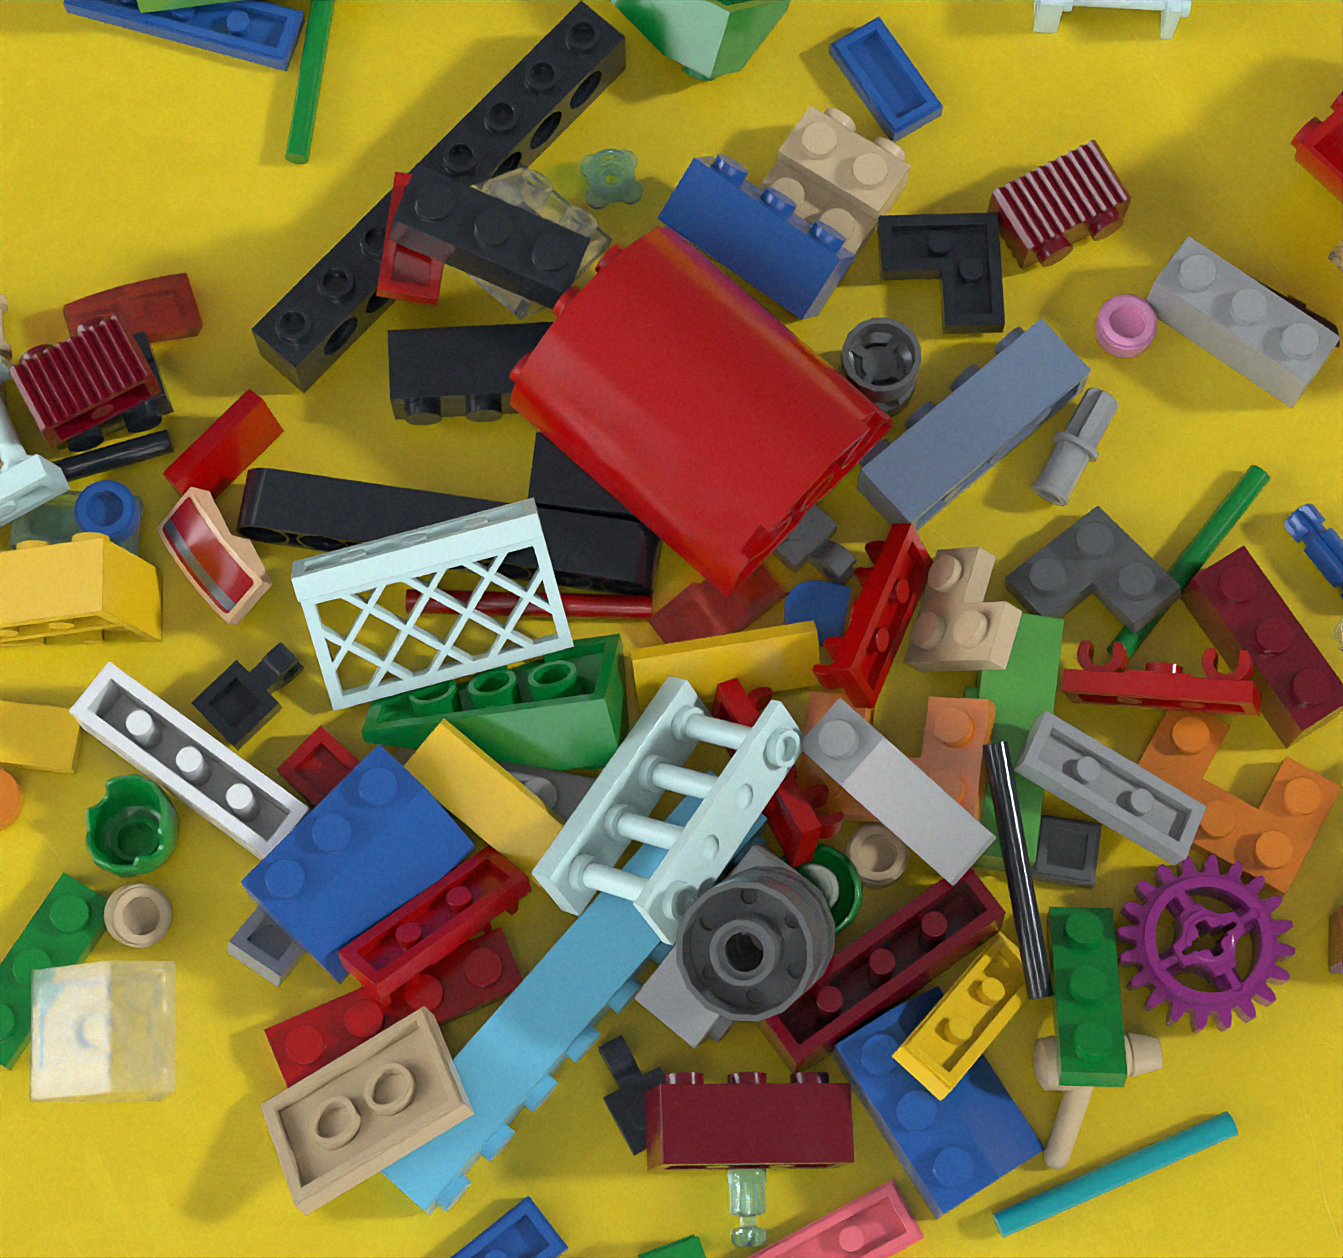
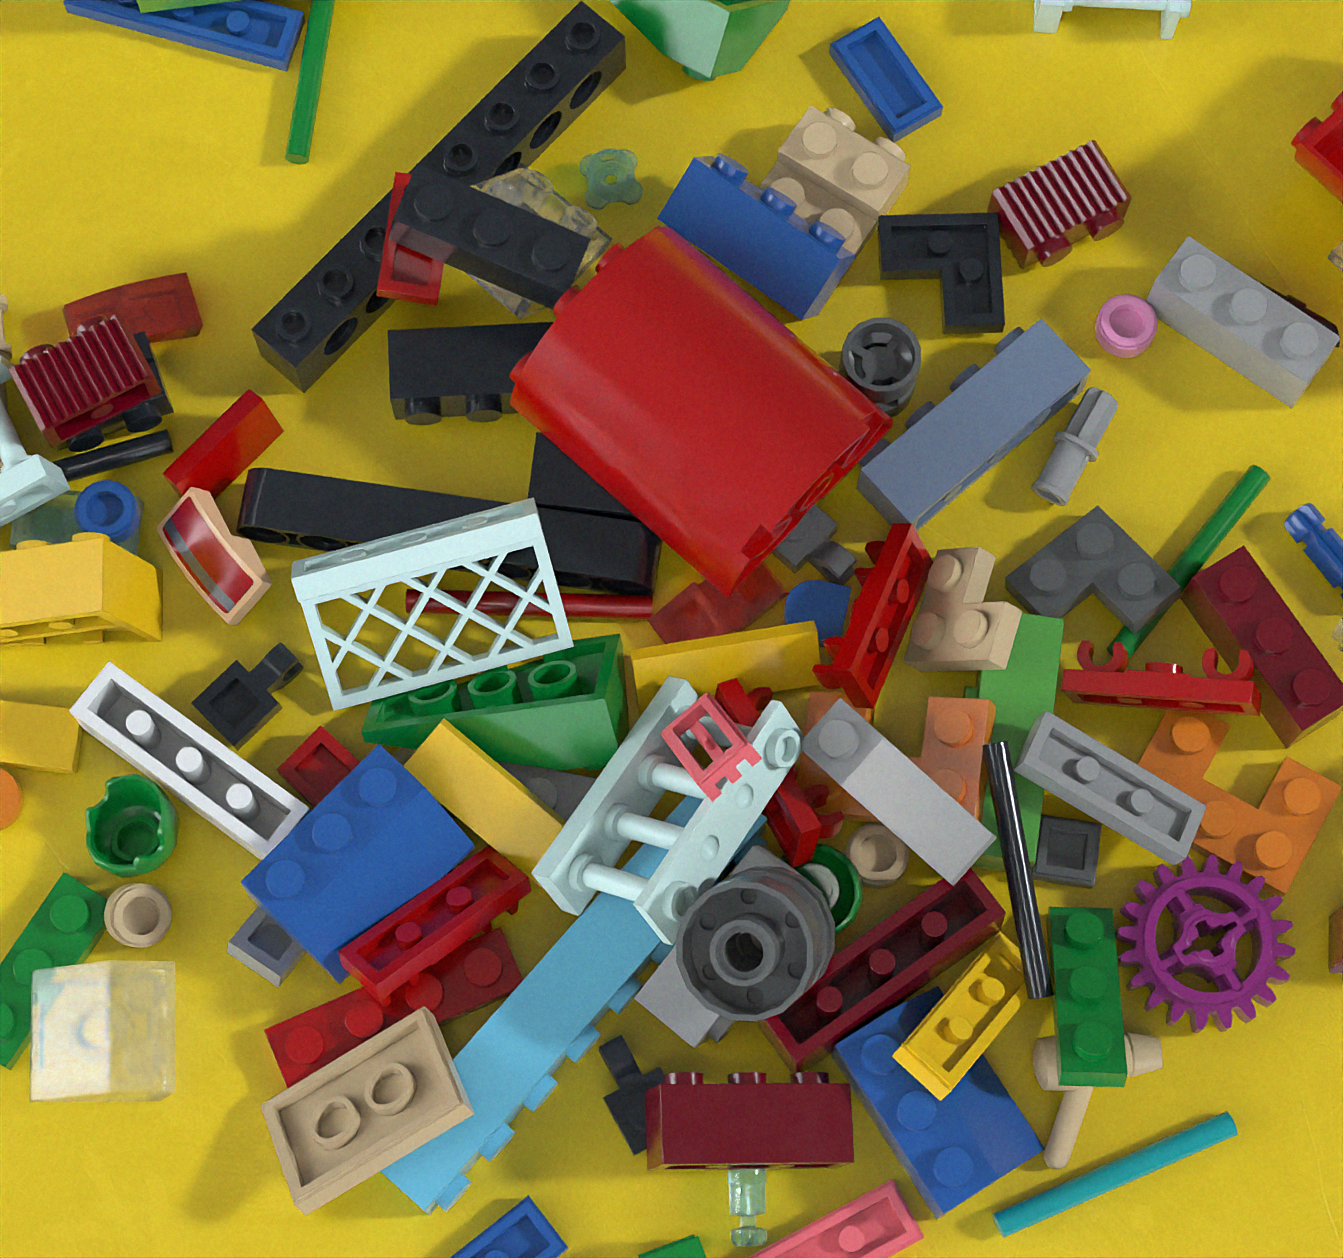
none -> coral tile [660,692,762,802]

